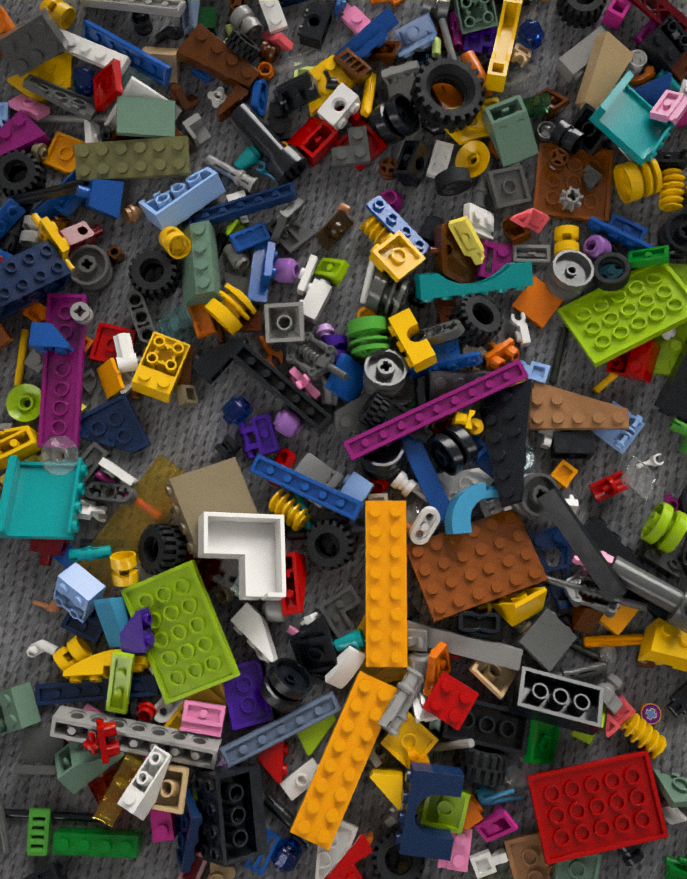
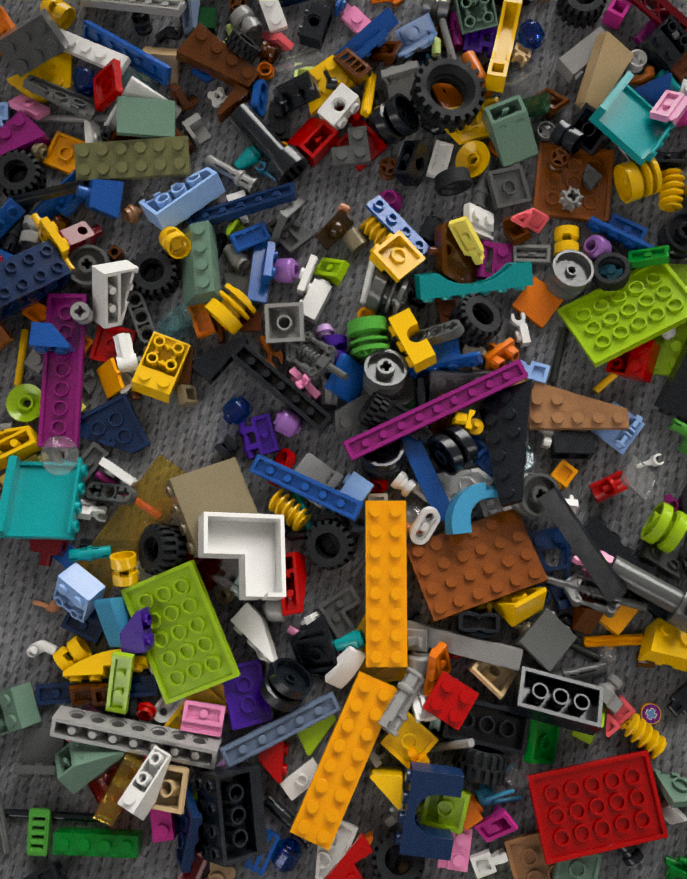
red hips [83,718,120,764] -> none
none -> reddish brown slope [69,682,109,708]
none -> white wedge [92,260,139,329]
none -> dark tan brick [342,227,369,254]

